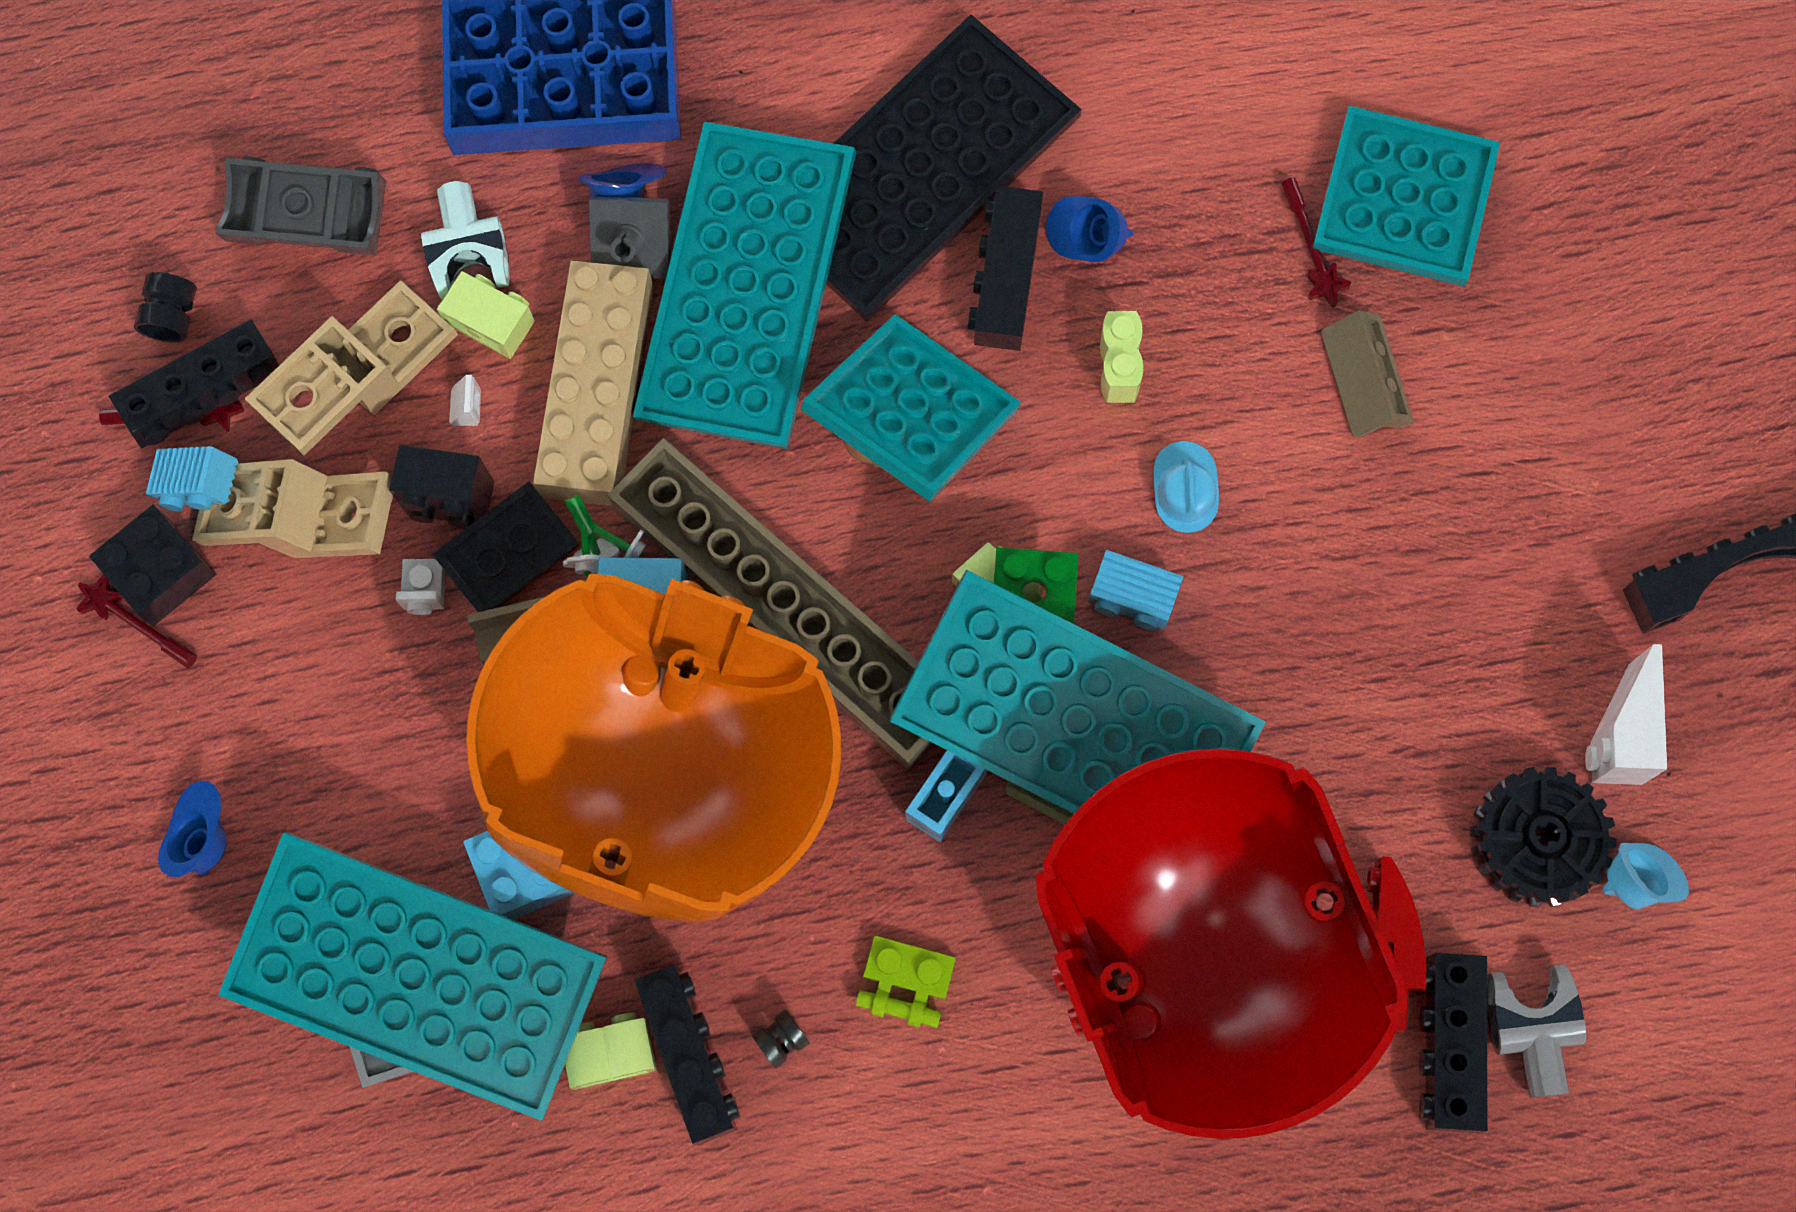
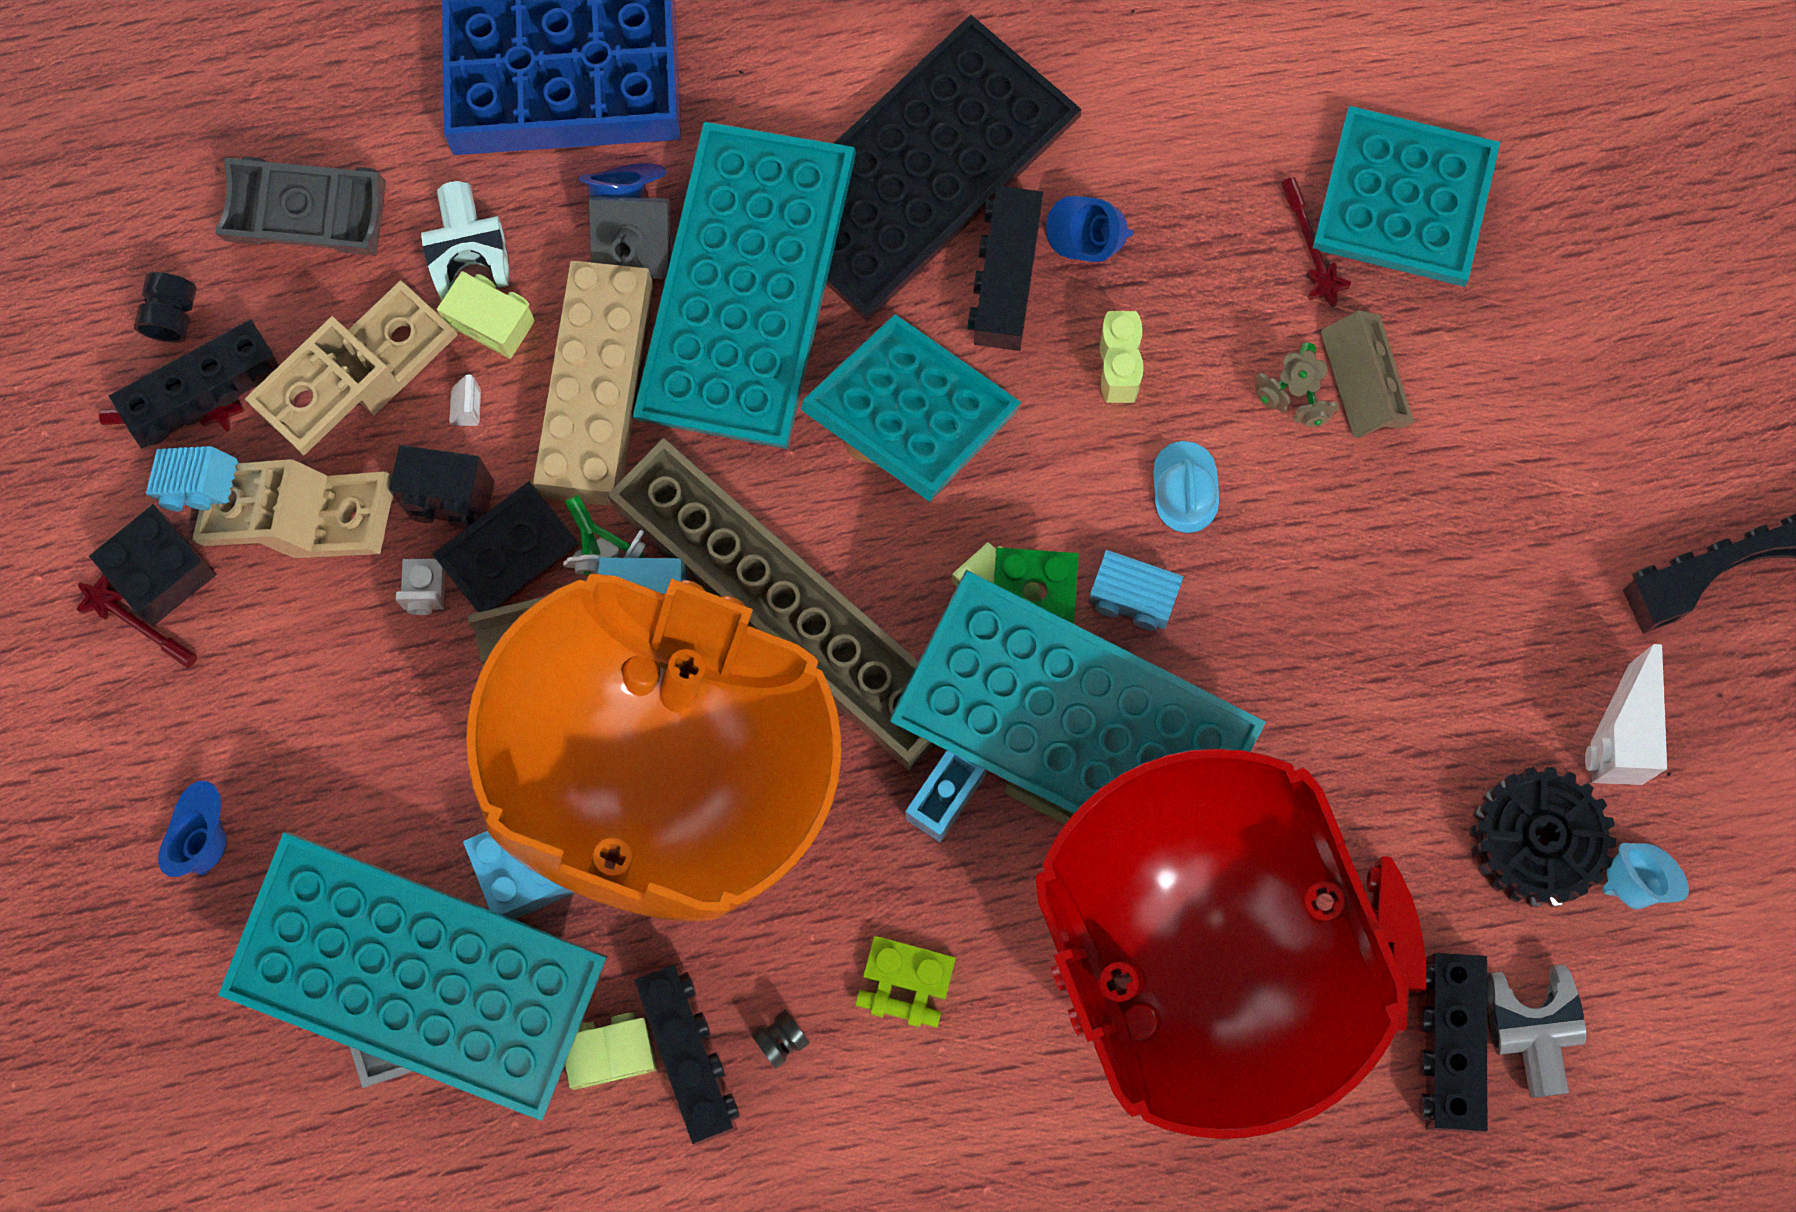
none -> dark tan plant [1255,342,1339,427]

